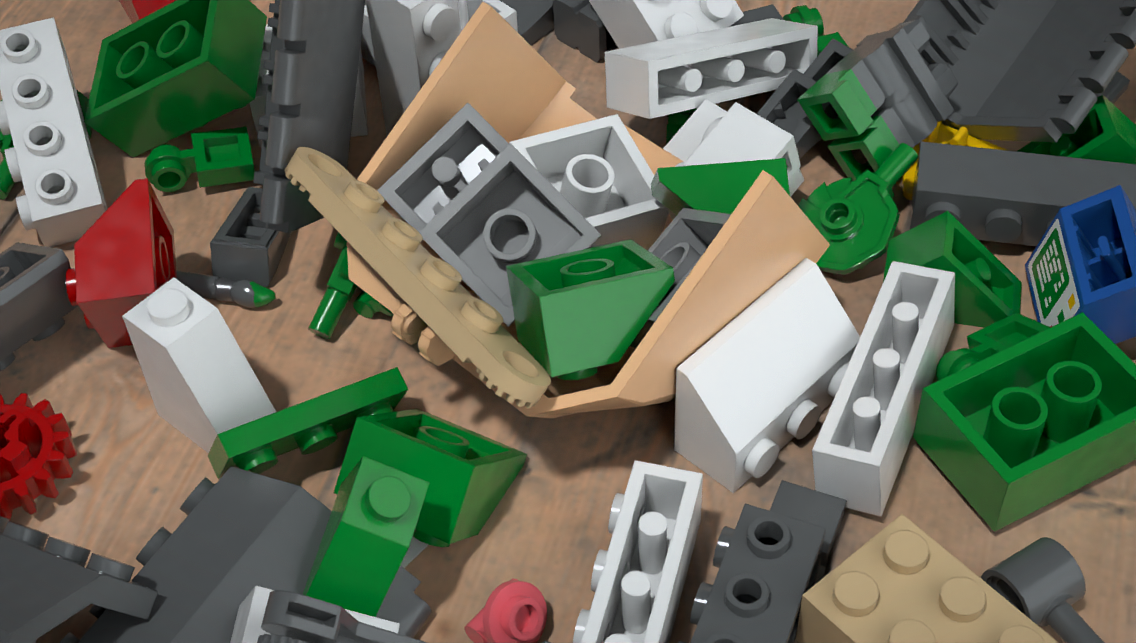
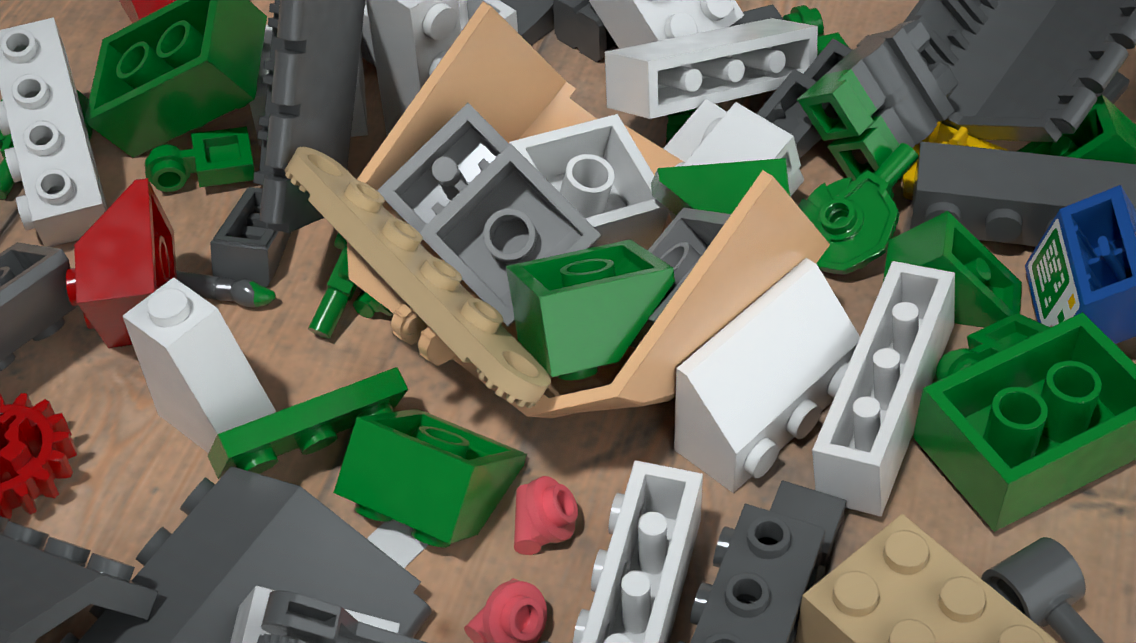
green slope [303,456,430,617] -> none
none -> coral plate [514,476,578,555]

